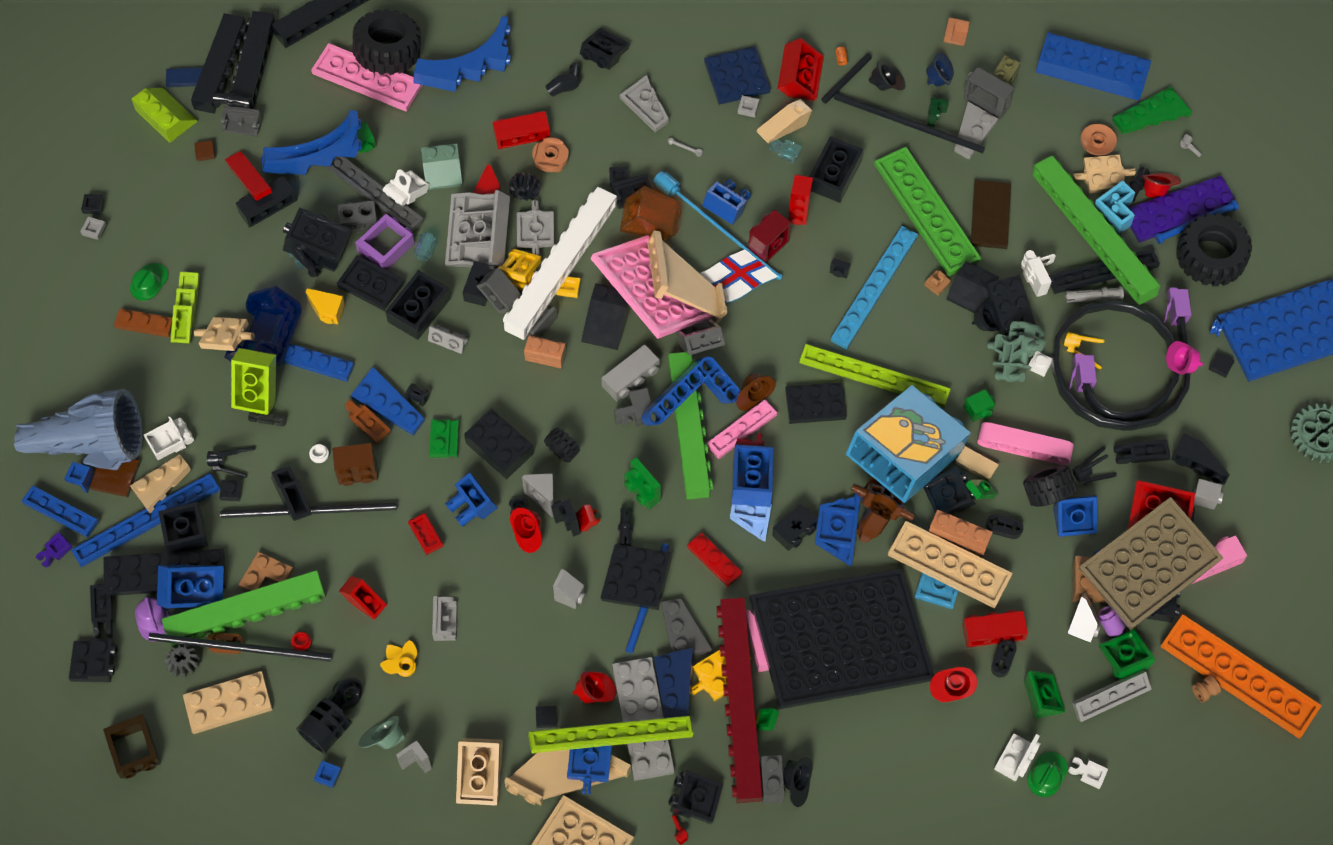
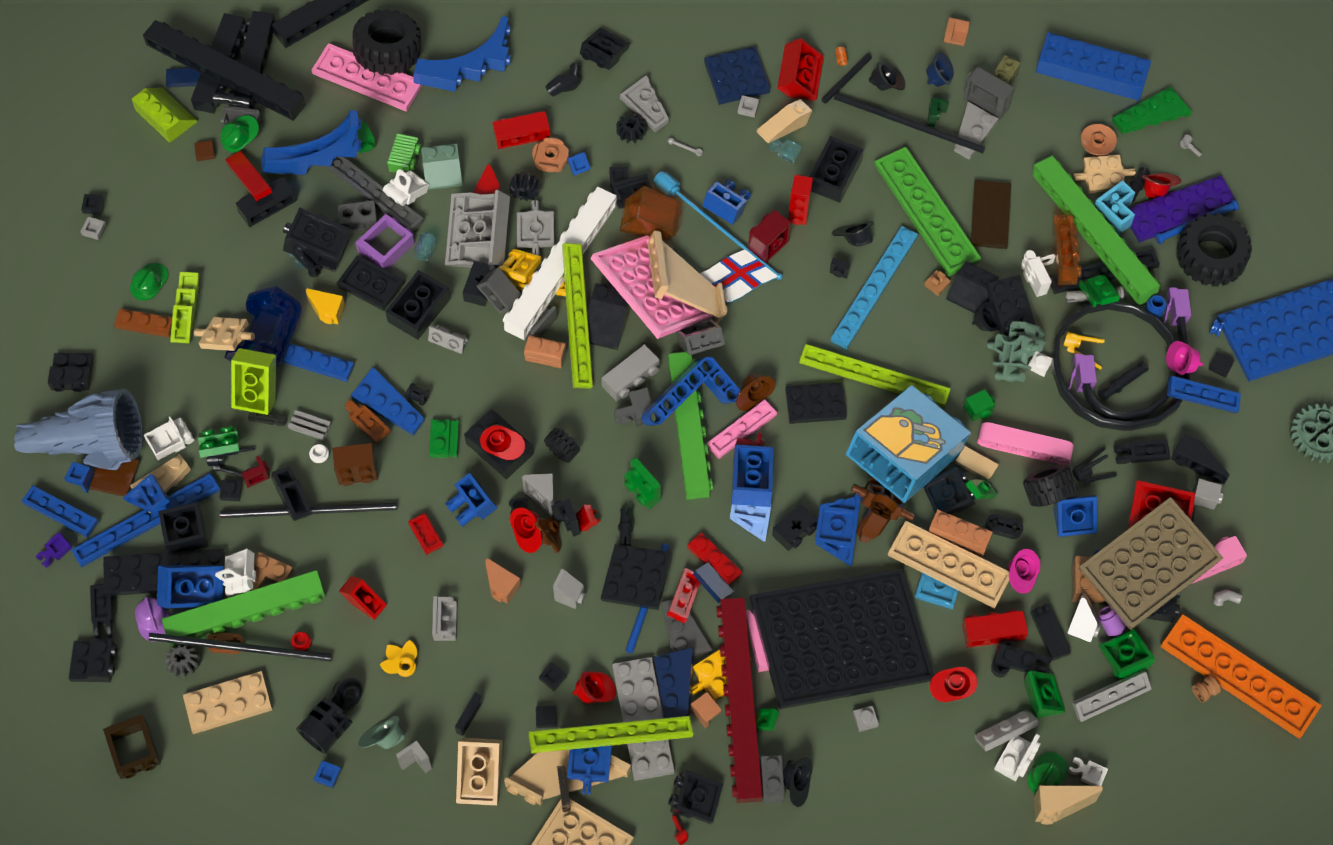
none -> black plate [48,353,94,392]
none -> blue wing [123,474,170,514]
none -> black brick [143,20,306,121]
none -> green plate [198,425,240,458]
none -> white piece [215,549,256,598]
none -> green piece [220,115,259,153]
none -> dark red bracket [241,456,270,488]
none -> light grey tile [288,410,331,441]
none -> bright green brick [387,133,422,173]
none -> black tile [455,692,483,736]
none -> red piece [480,424,525,460]
none -> nougat slope [485,558,521,604]
none -> reddish brown plate [535,518,561,553]
none -> black plate [539,662,567,691]
none -> clear smoke tile [557,765,571,812]
none -> lime tile [562,243,593,389]
none -> blue plate [567,151,591,175]
none -> black gear [616,113,646,144]
none -> red plate [667,568,700,623]
none -> nougat panel [691,692,721,728]
none -> dark blue tile [693,563,734,604]
none -> black piece [831,221,874,247]
none -> light grey plate [853,706,879,732]
none -> light grey plate [975,709,1039,752]
none -> black hinge [995,644,1051,674]
none -> dark pink piece [1008,549,1040,594]
none -> black hinge [1030,604,1071,661]
none -> tan slope [1034,786,1103,825]
none -> clear orange brick [1052,215,1081,285]
none -> green plate [1079,275,1119,307]
none -> black pin [1098,361,1149,401]
none -> blue brick [1145,295,1166,319]
none -> blue plate [1167,376,1241,413]
none -> light grey arm [1213,589,1242,606]

